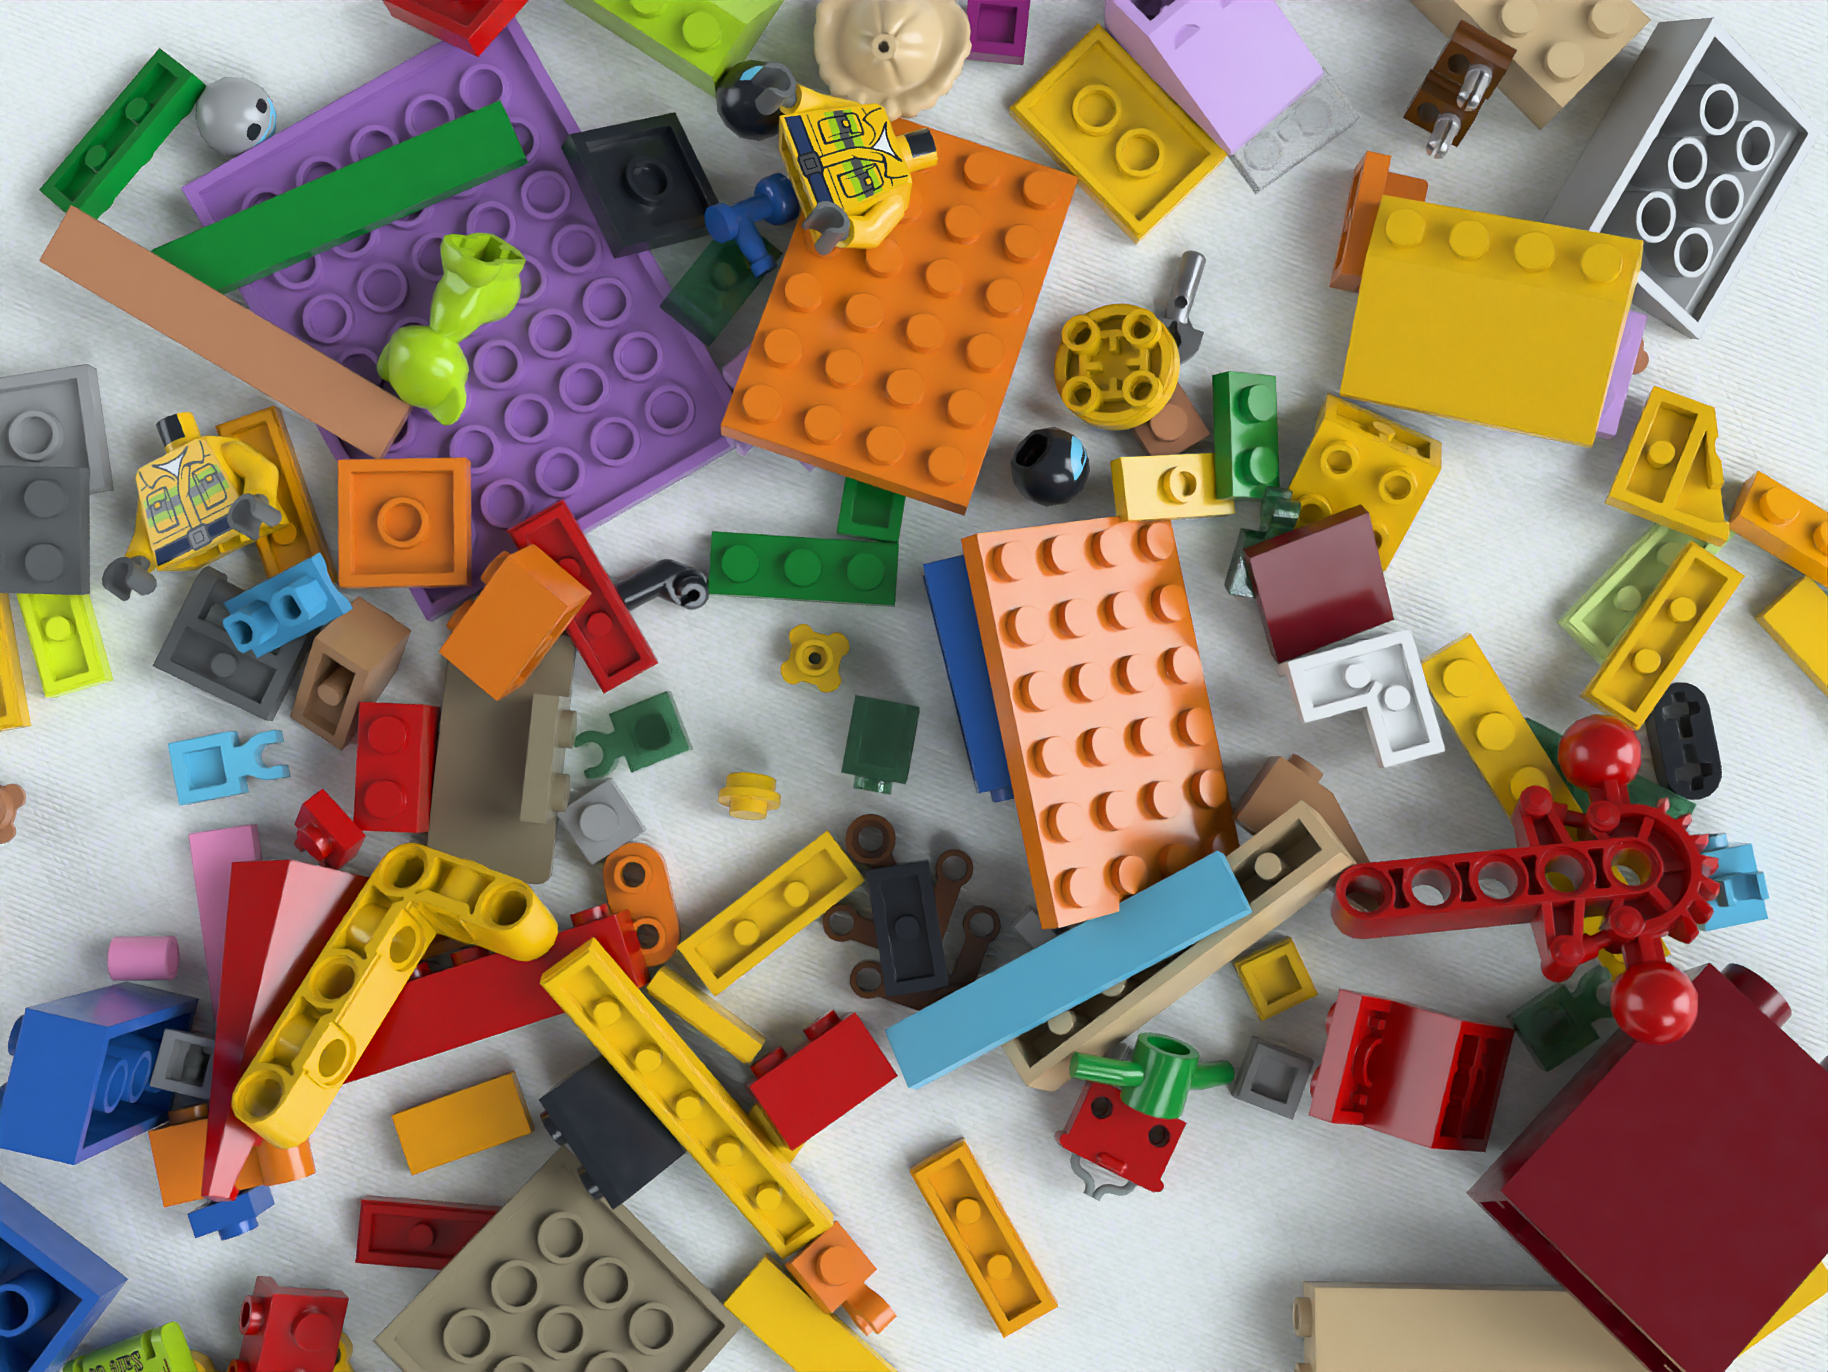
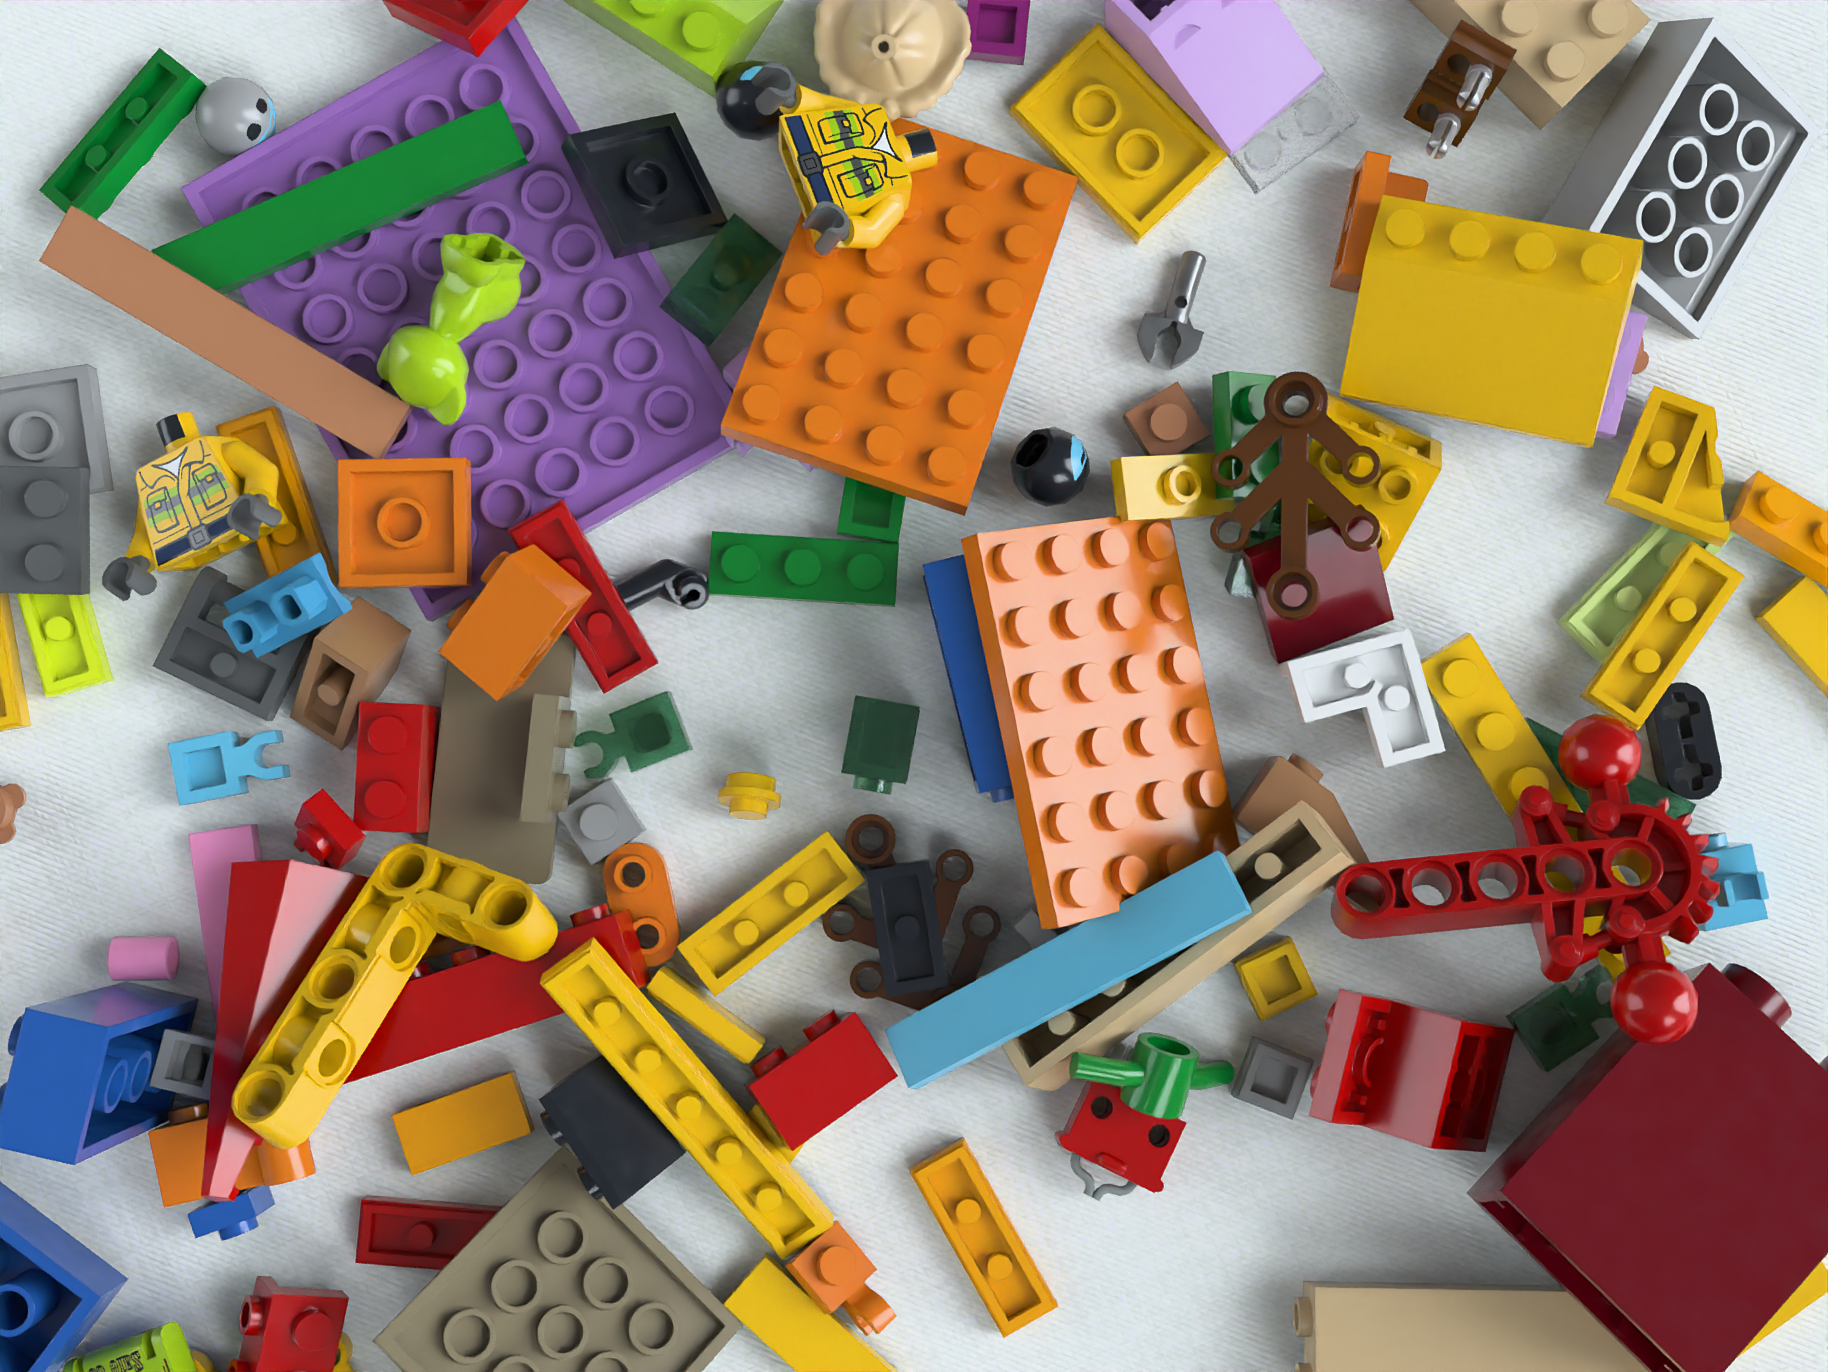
blue piece [704,173,800,279] -> none
yellow plate [780,624,850,693] -> none
yellow tile [1054,304,1180,431] -> none
none -> reddish brown plant [1210,371,1381,621]

